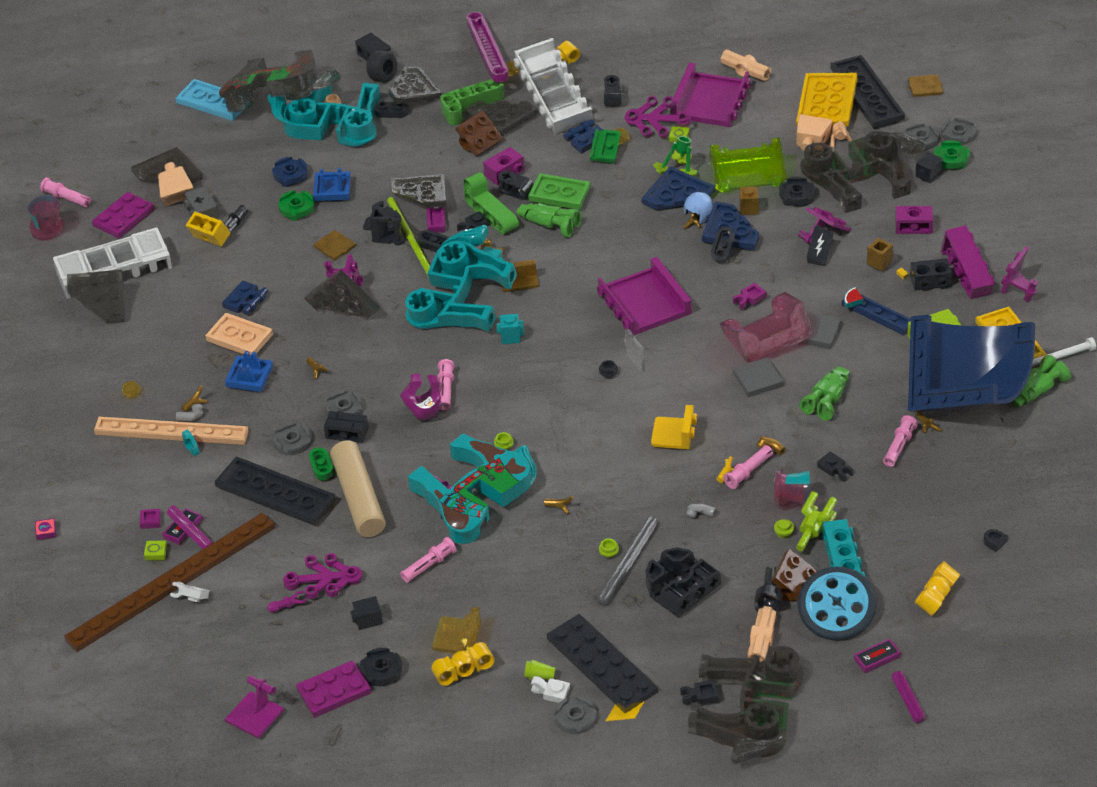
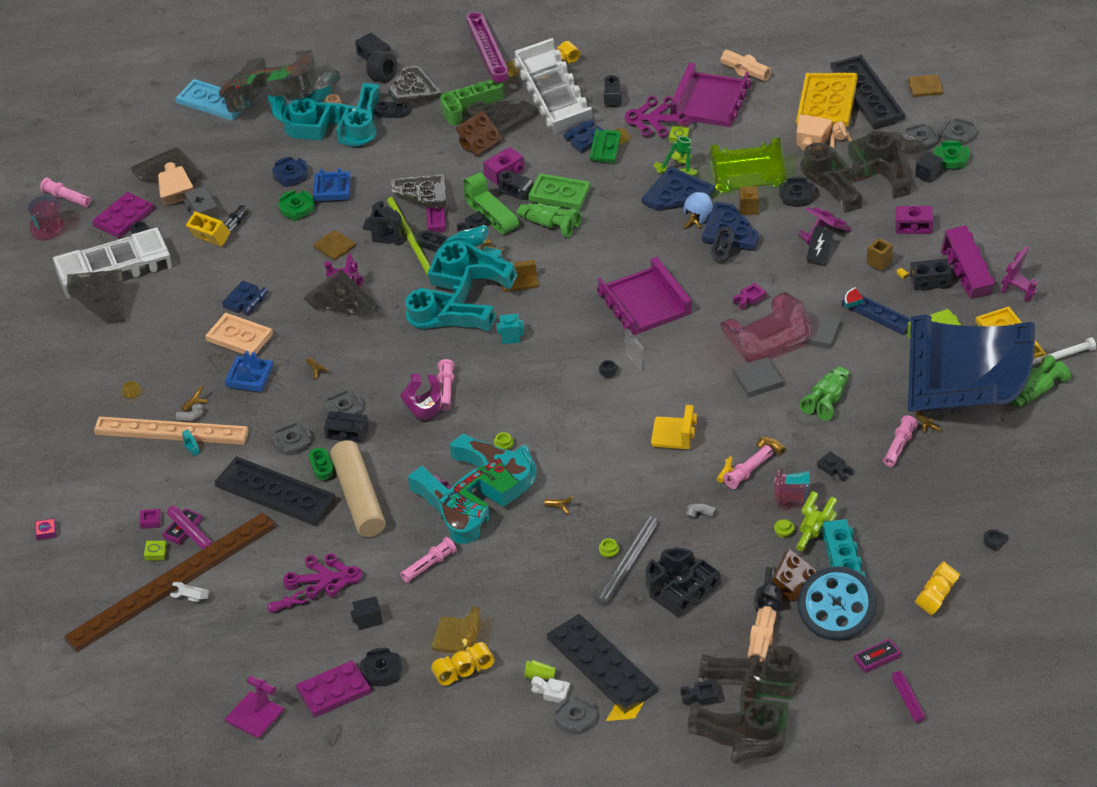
none -> black plate [131,221,149,234]

